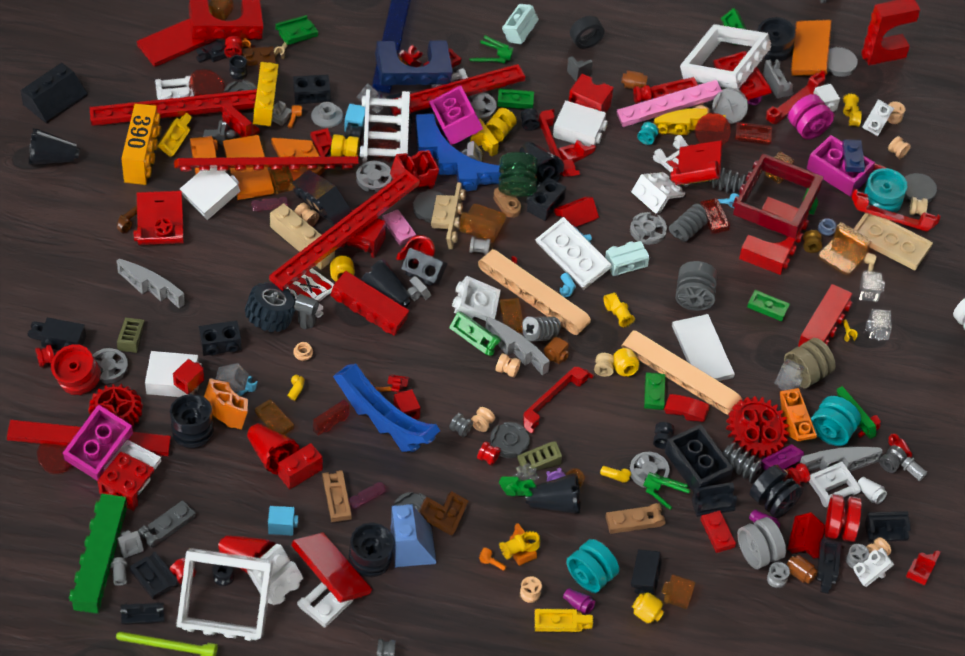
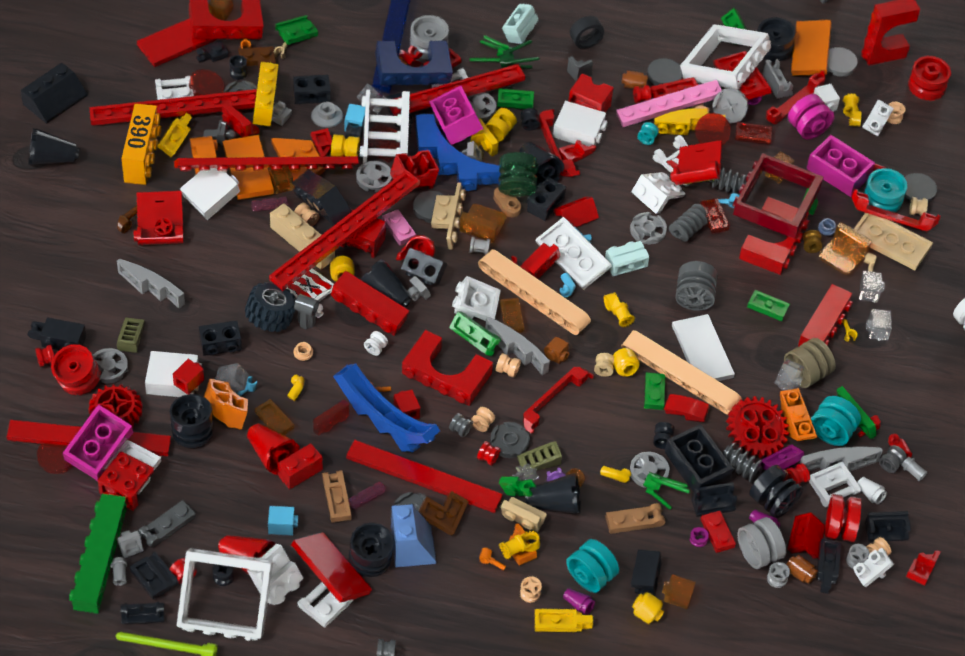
red wheel [224,36,243,58] -> none
orange hand [288,105,302,128] -> none
red plate [387,374,410,392] -> none
dark grey piece [522,317,561,341] -> none
dark blue plate [842,140,865,172] -> none
light nougat wheel [888,136,911,159] -> none
none -> red tile [346,440,502,513]
none -> white wheel [364,331,388,356]
none -> red arch [402,330,493,406]
none -> light grey wheel [410,15,449,60]
none -> dark green plant [499,40,540,69]
none -> tan bracket [501,497,547,532]
none -> red panel [520,243,561,279]
none -> dark grey tile [647,58,682,85]
none -> magenta bush [690,527,709,547]
none -> red wheel [908,56,951,101]

